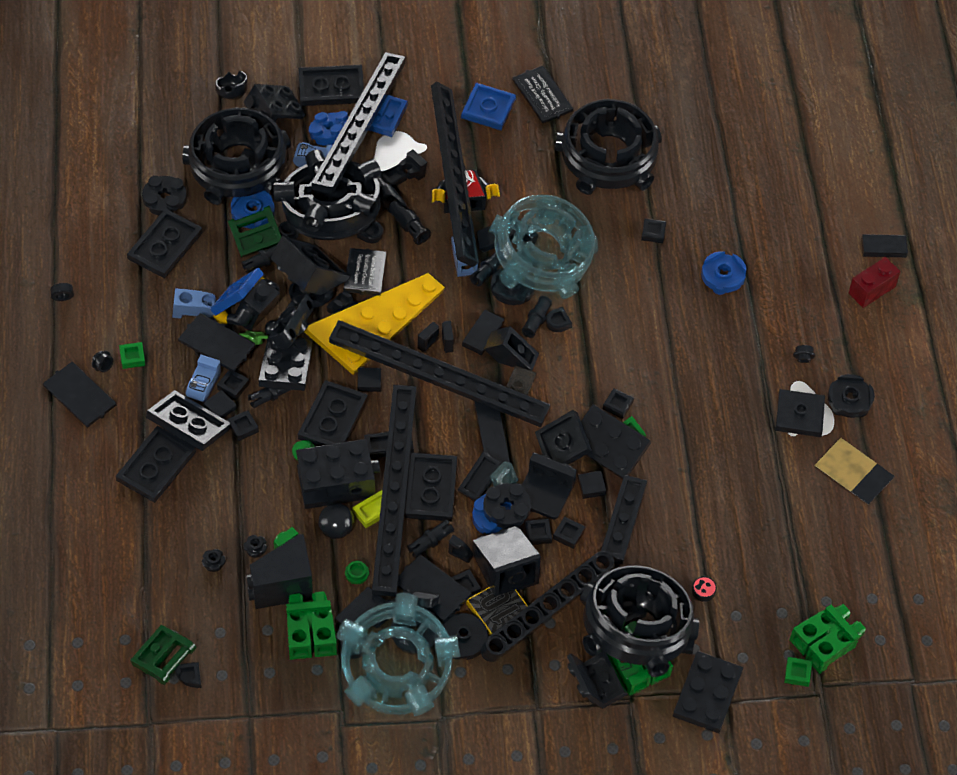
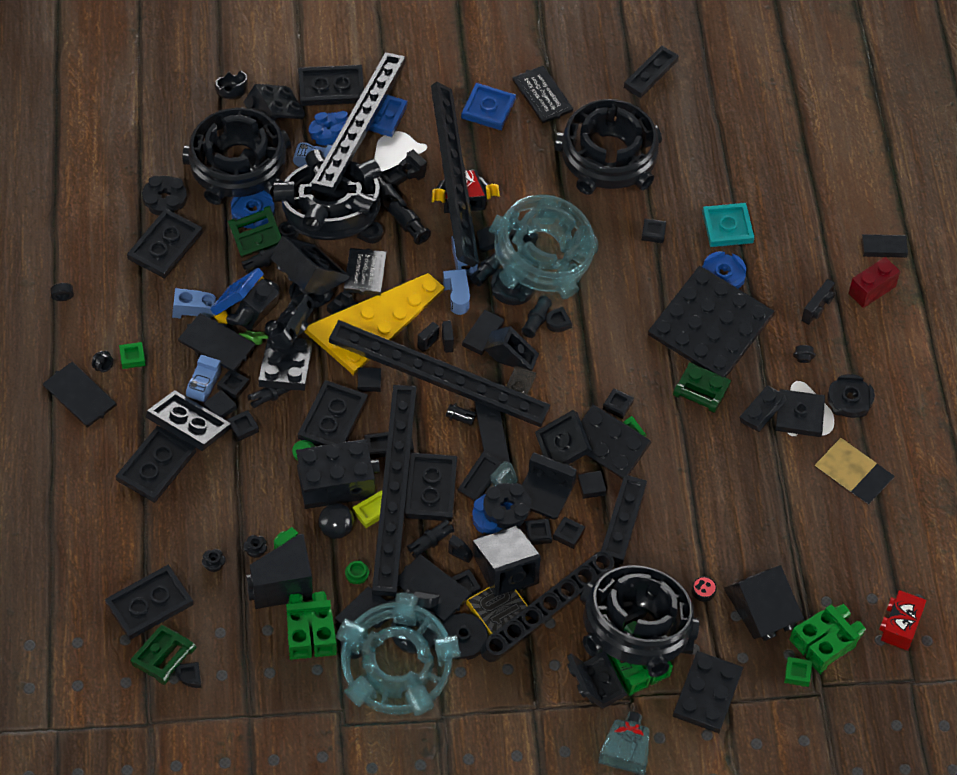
none -> black plate [105,564,194,640]
none -> medium blue leg [443,269,470,315]
none -> black pin [445,403,476,426]
none -> clear light blue torso [598,712,650,775]
none -> black plate [624,45,679,98]
none -> black plate [648,265,774,378]
none -> dark green plate [673,362,731,413]
none -> teal plate [702,203,754,247]
none -> black slope [724,565,804,641]
none -> black plate [739,385,787,432]
none -> black plate [801,278,835,325]
none -> red brick [879,590,927,651]

